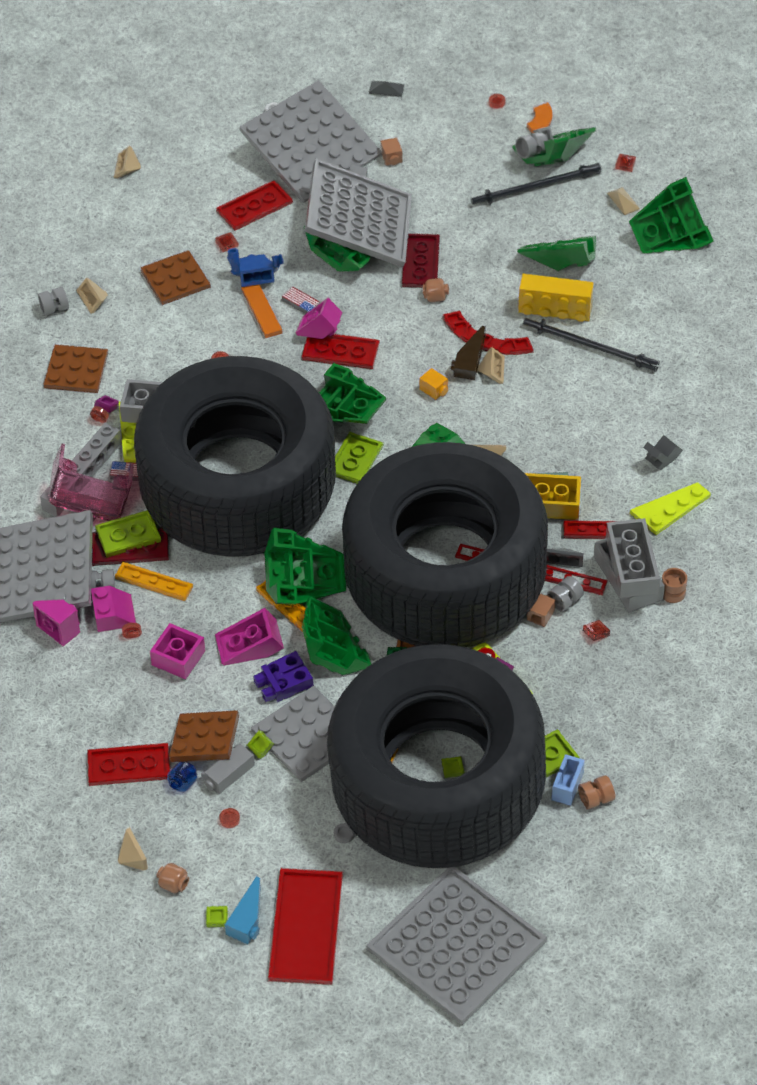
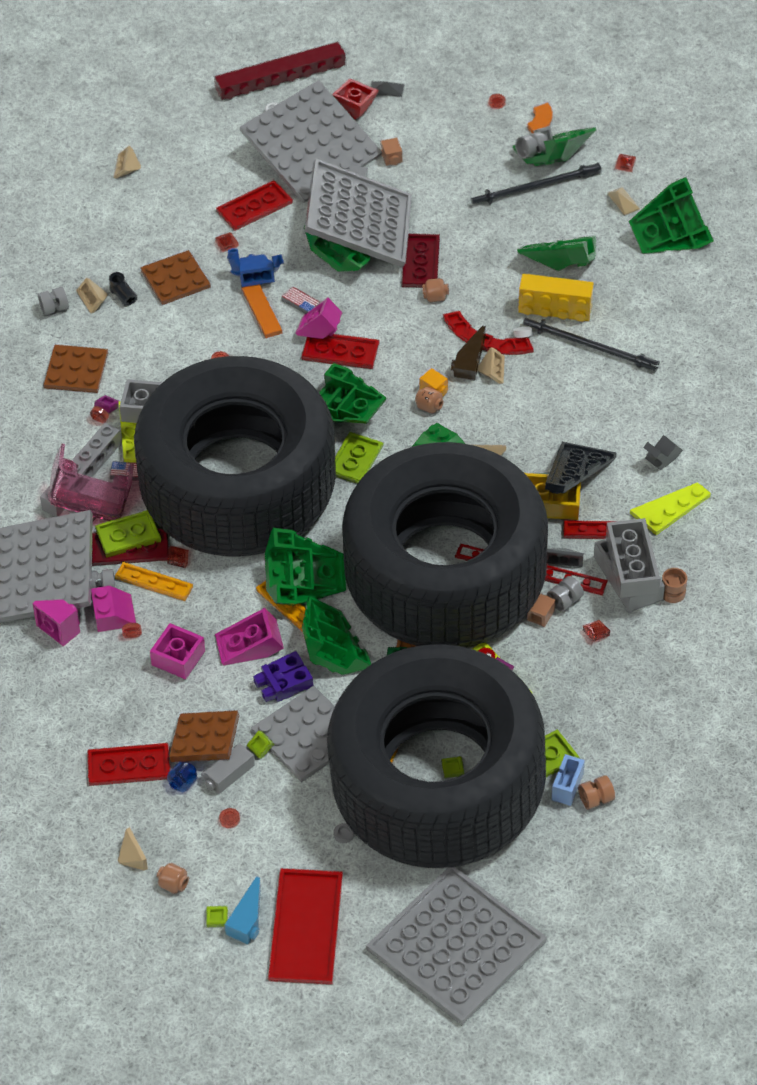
none -> black piece [109,272,138,306]
none -> clear red tile [167,545,189,568]
none -> dark red brick [214,41,346,100]
none -> red slope [332,79,379,120]
none -> nougat head [415,387,444,414]
none -> white tile [514,327,532,338]
none -> black wing [545,441,617,494]

